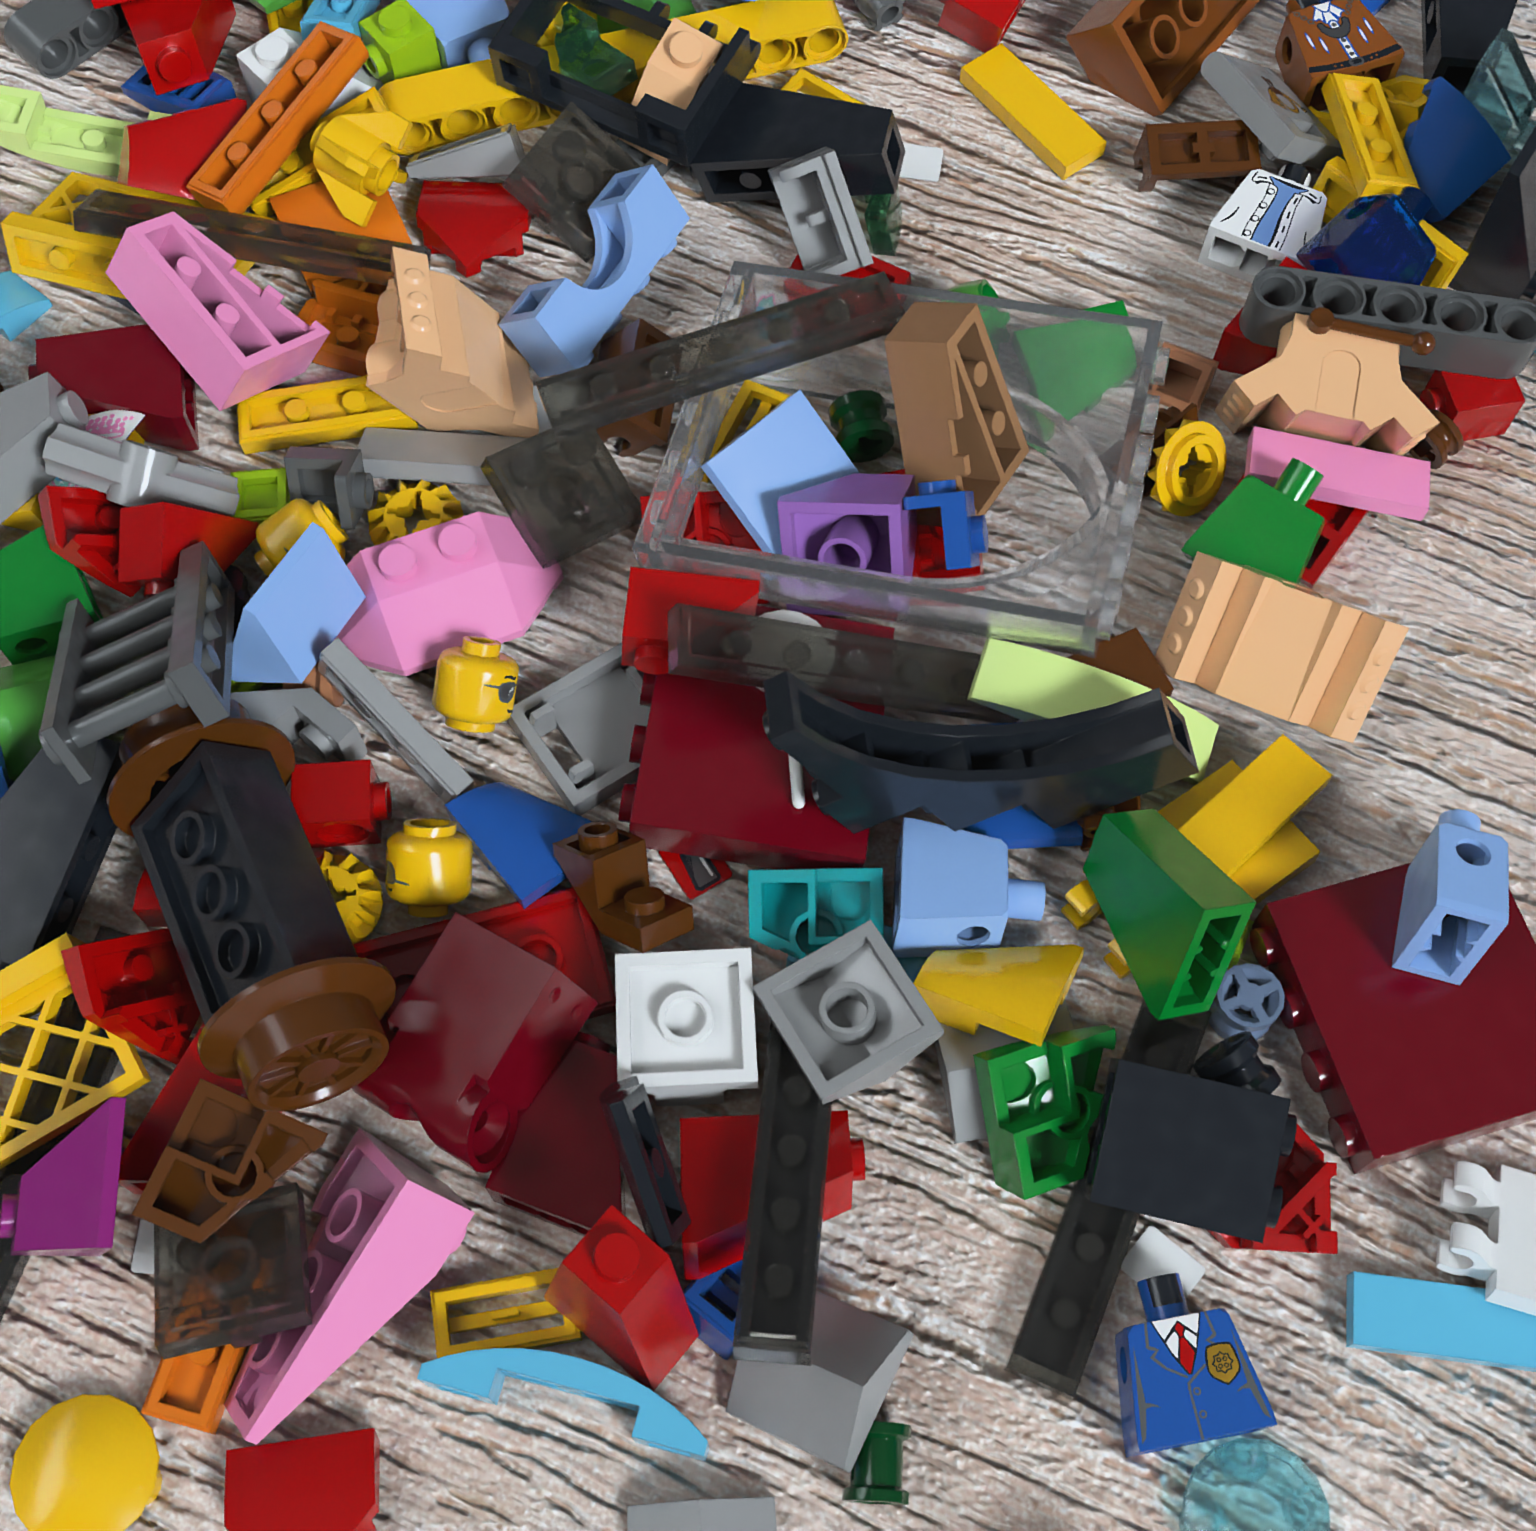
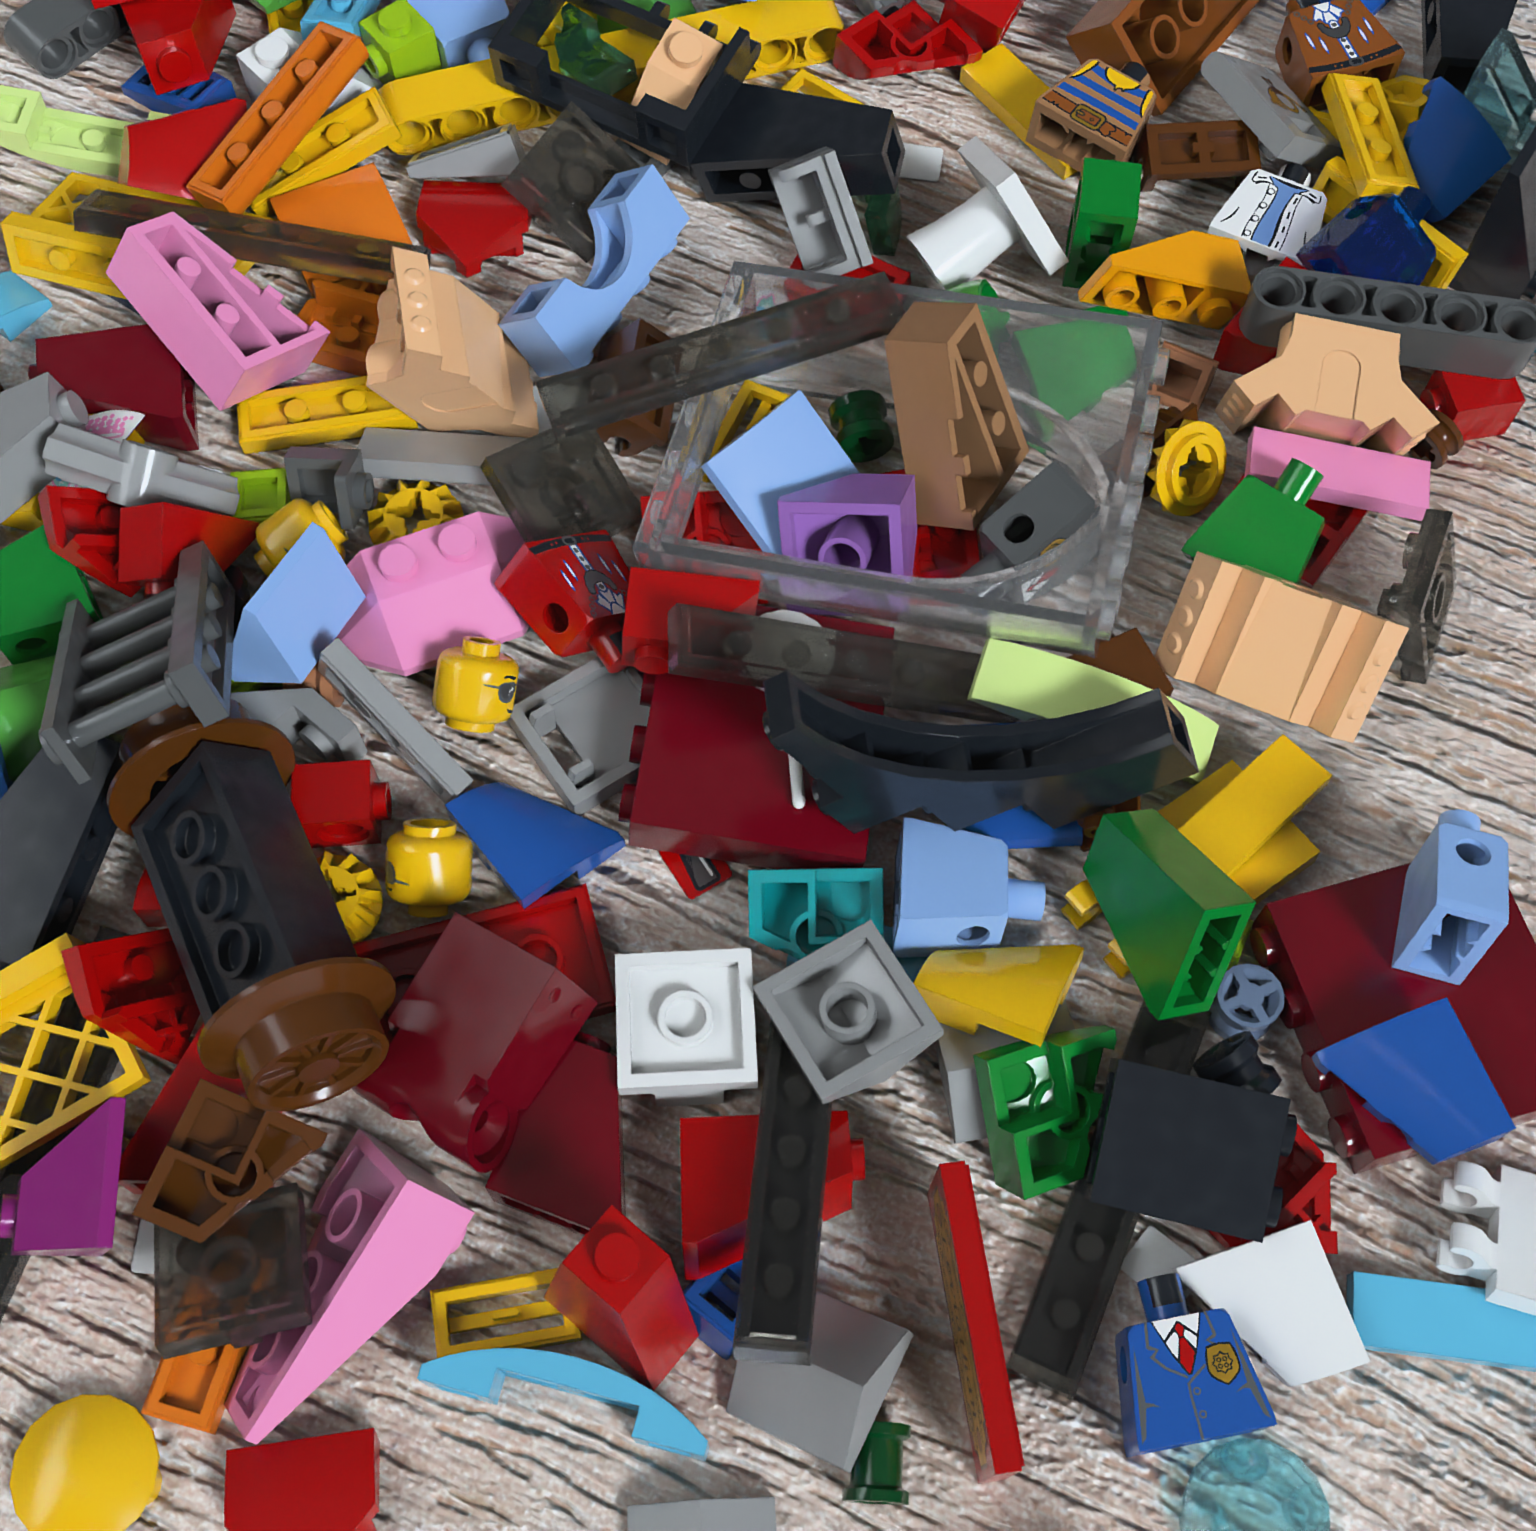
yellow brick [310,111,413,227] -> none
reddish brown slope [552,821,695,953] -> none
black slope [599,1075,691,1248] -> none
blue bracket [903,480,989,570] -> none
reddish brown hinge [1307,307,1436,355] -> none
none -> red torso [494,529,630,673]
none -> red slope [833,0,983,80]
none -> white plant [906,136,1069,292]
none -> red tile [927,1160,1025,1484]
none -> dark grey torso [960,461,1099,605]
none -> medium nougat torso [1025,59,1157,173]
none -> green brick [1062,157,1142,289]
none -> light orange slope [1077,230,1251,330]
none -> white slope [1172,1220,1370,1387]
none -> blue slope [1311,997,1516,1165]
none -> clear smoke hinge [1377,509,1457,684]

